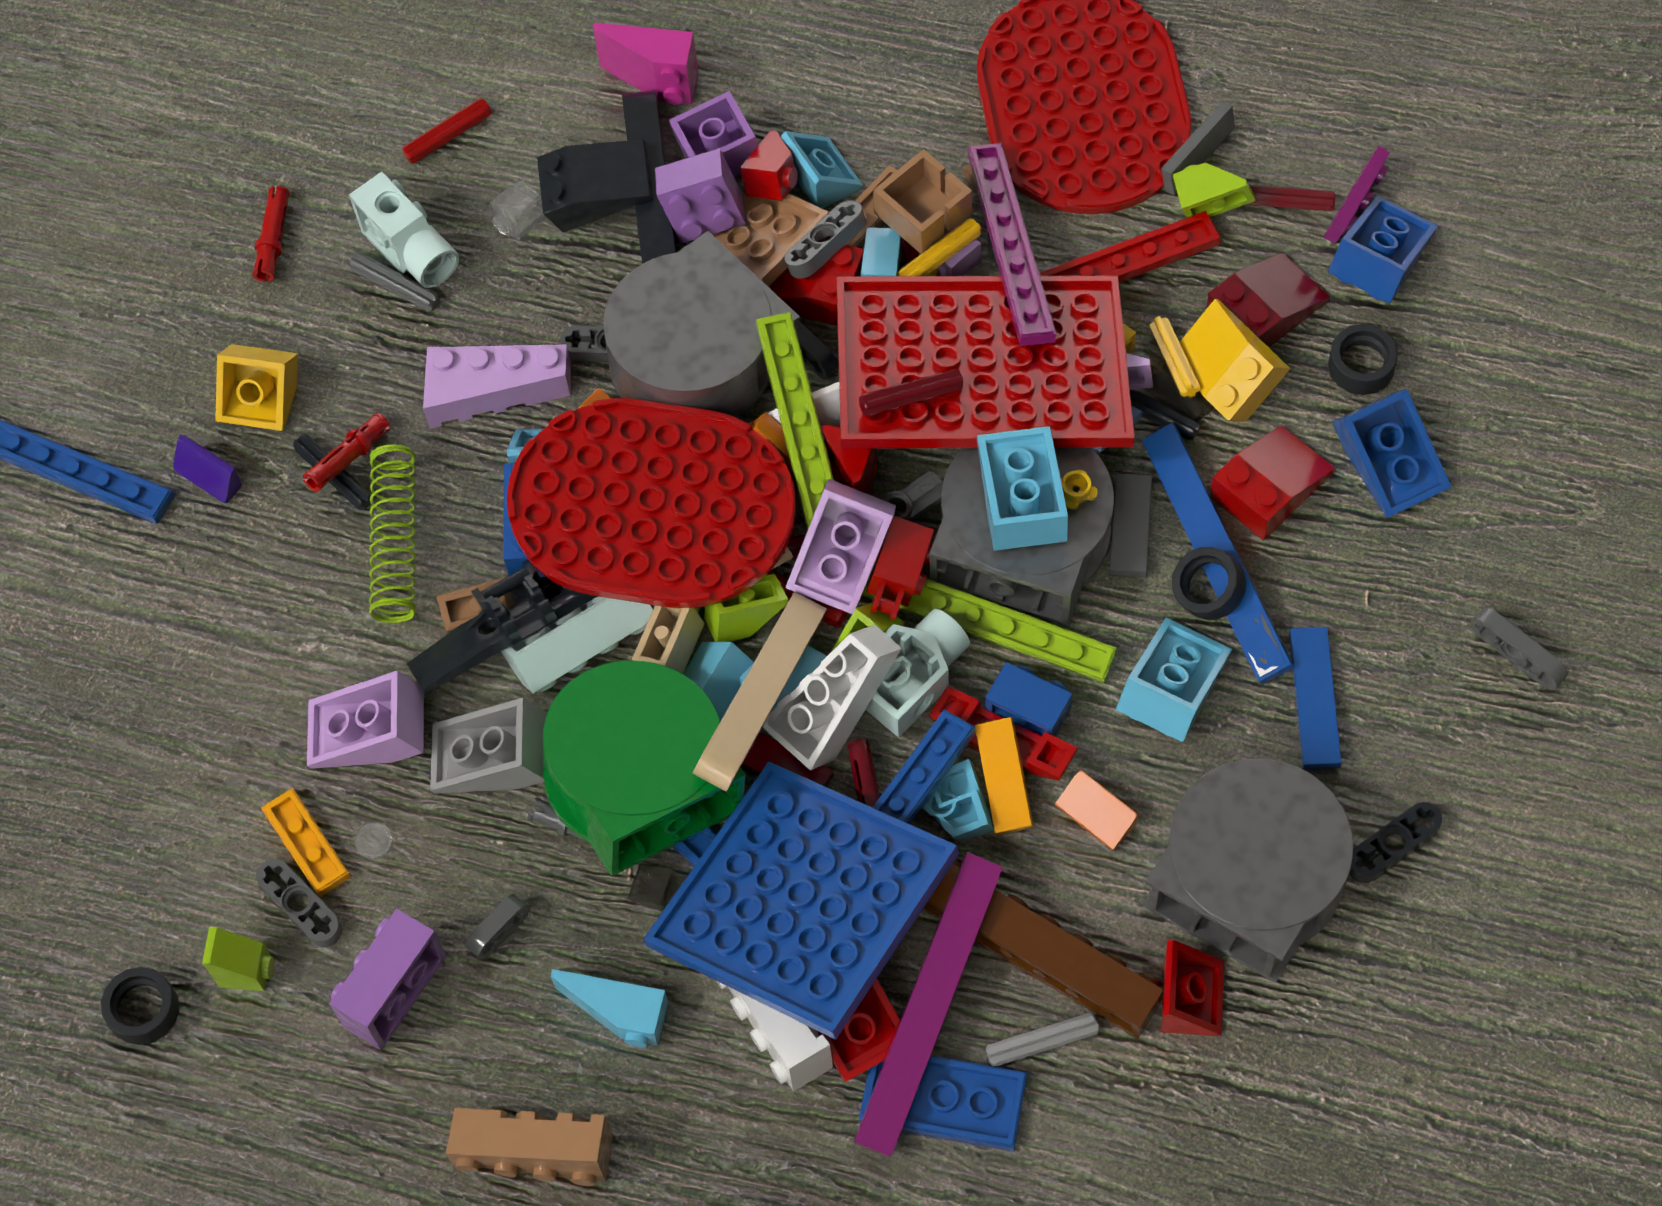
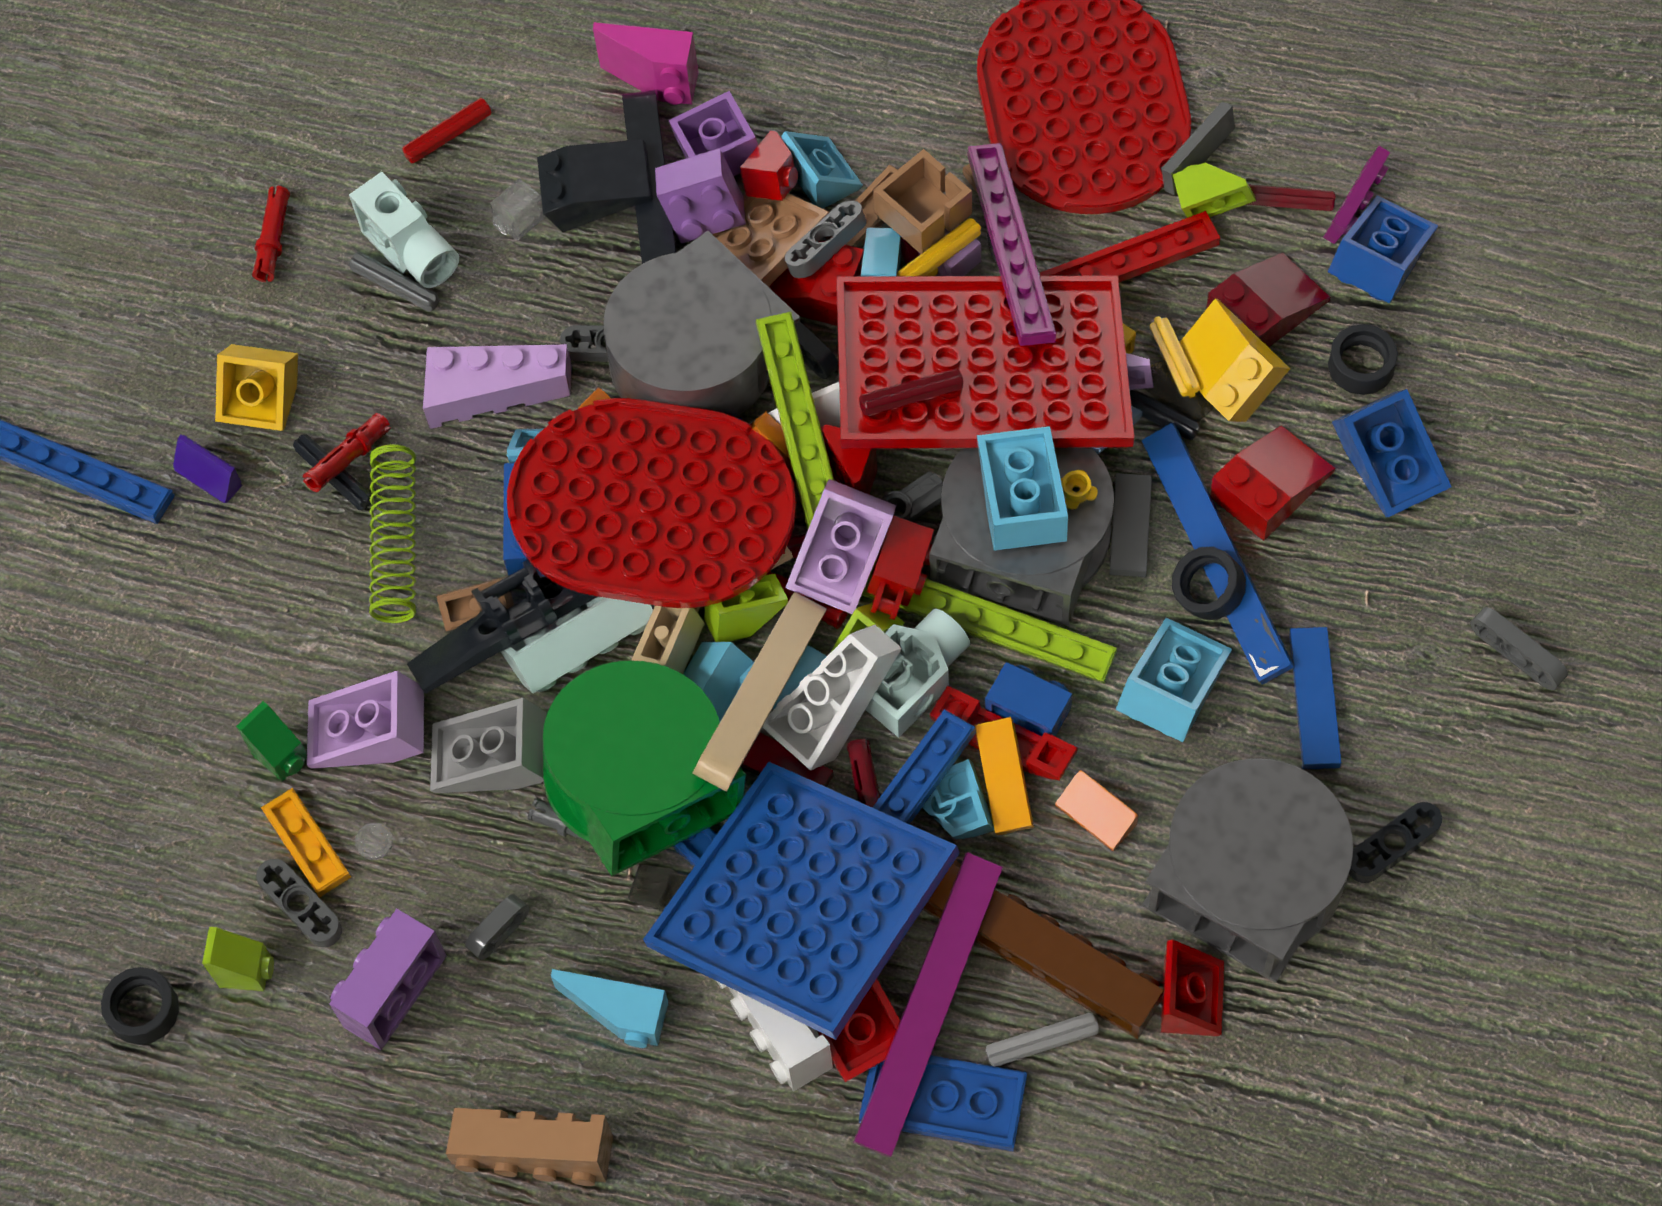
none -> green slope [236,701,307,782]

